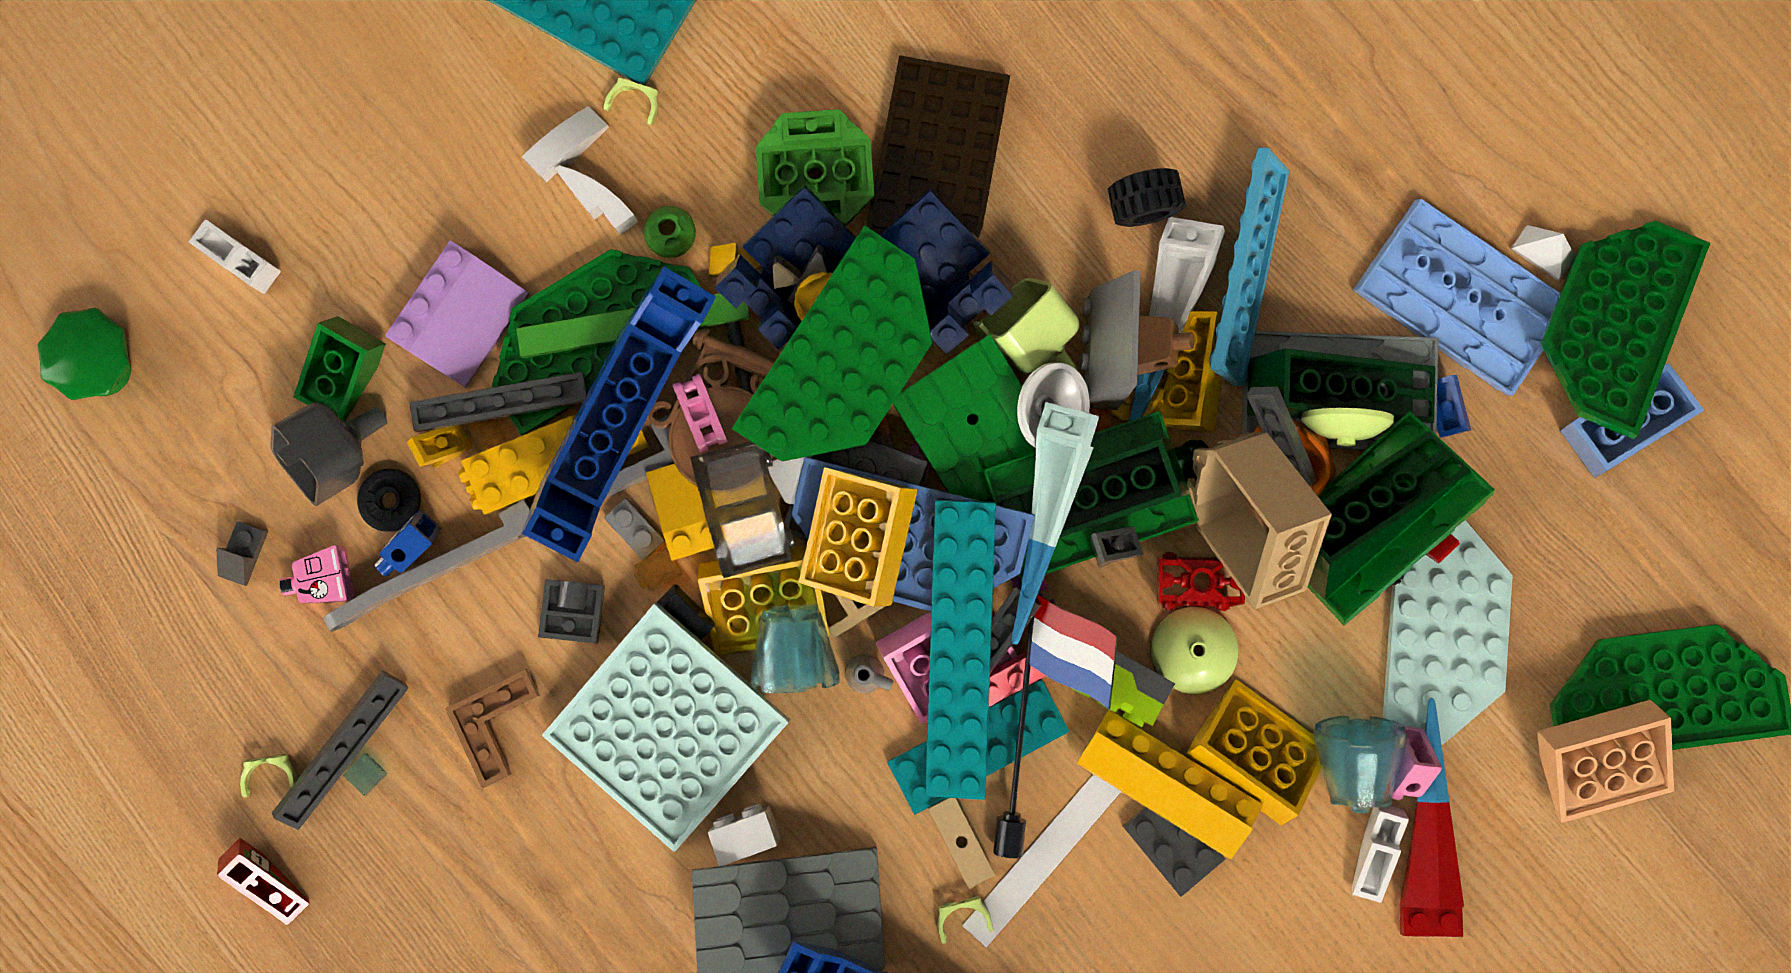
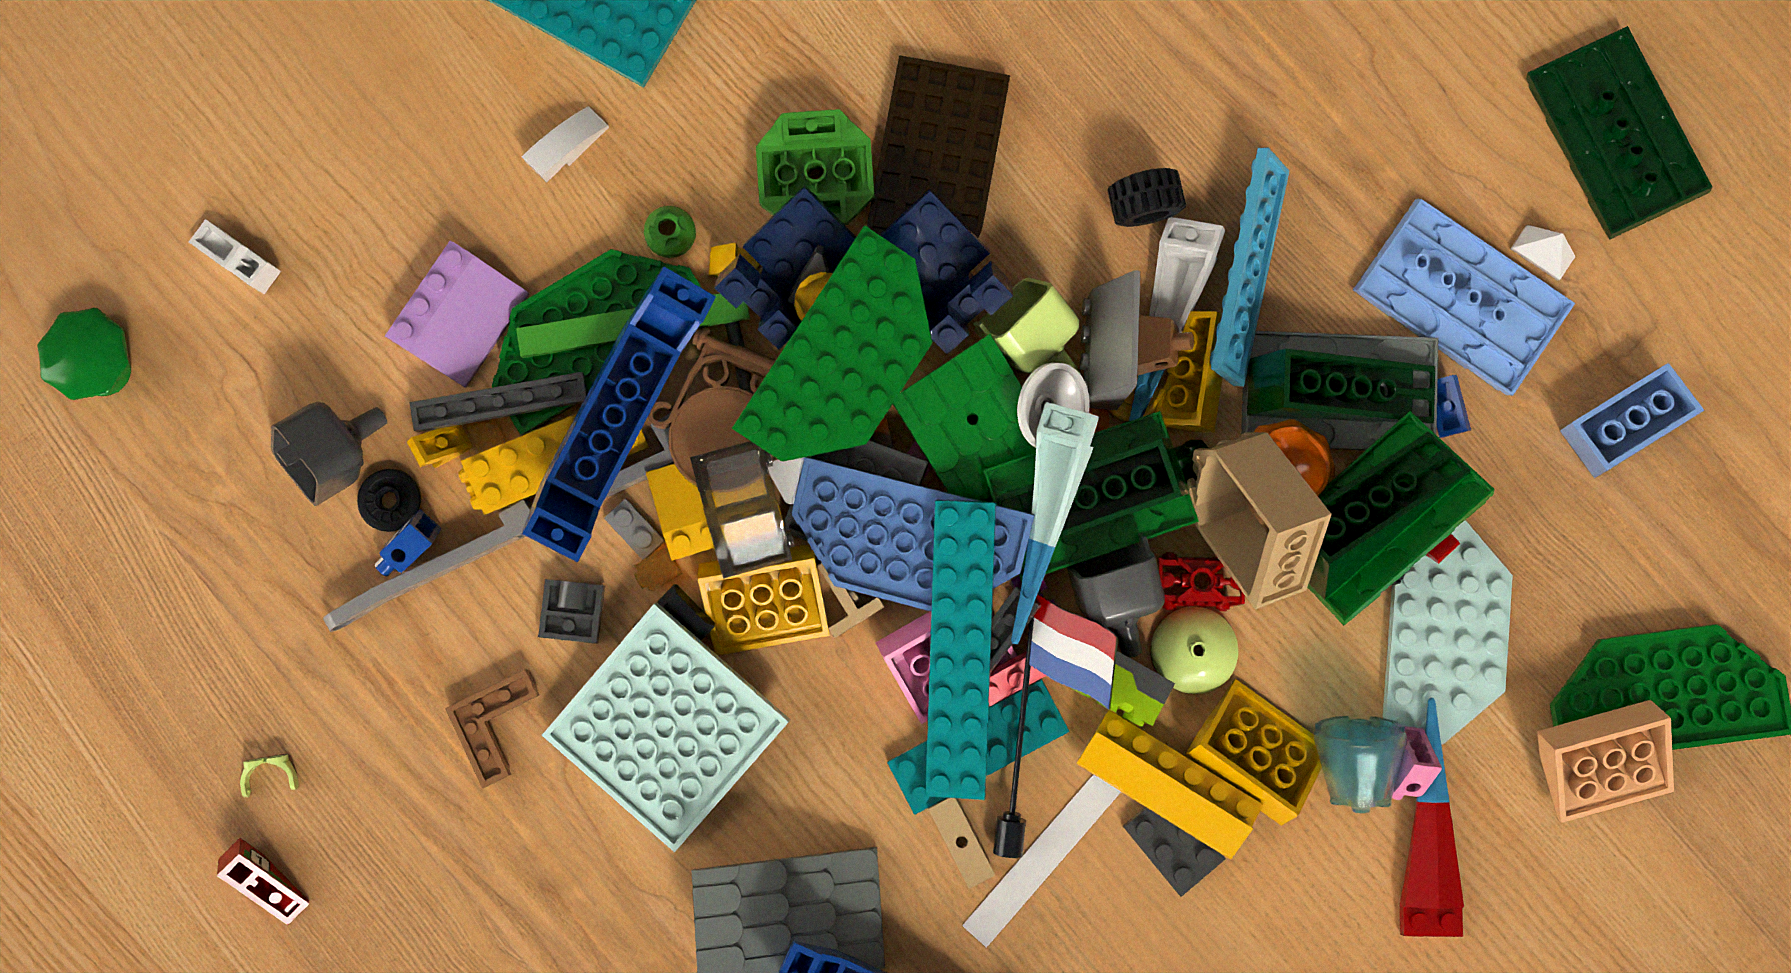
dark grey slope [216,521,268,586] -> none
dark grey plate [272,670,408,830] -> none
bright pink torso [280,545,356,604] -> none
green slope [293,316,386,420] -> none
clear light blue tile [343,753,388,796] -> none
white slope [554,165,638,235] -> none
yellowish green cap [604,78,658,125] -> none
bright pink plate [672,374,728,453] -> none
white brick [708,803,781,866] -> none
clear light blue cone [750,604,840,693] -> none
dark tan slope [773,255,801,289] -> none
yellow slope [799,467,918,607] -> none
light grey piece [845,654,894,693] -> none
yellowish green cap [938,896,994,944] -> none
dark grey slope [1090,526,1143,568] -> none
dark grey plate [1247,387,1317,486] -> none
yellowish green dish [1301,408,1394,446] -> none
white slope [1352,801,1409,903] -> none
green plate [1540,220,1710,440] -> none
none -> dark grey piece [1067,532,1165,658]
none -> dark green piece [1526,26,1712,240]

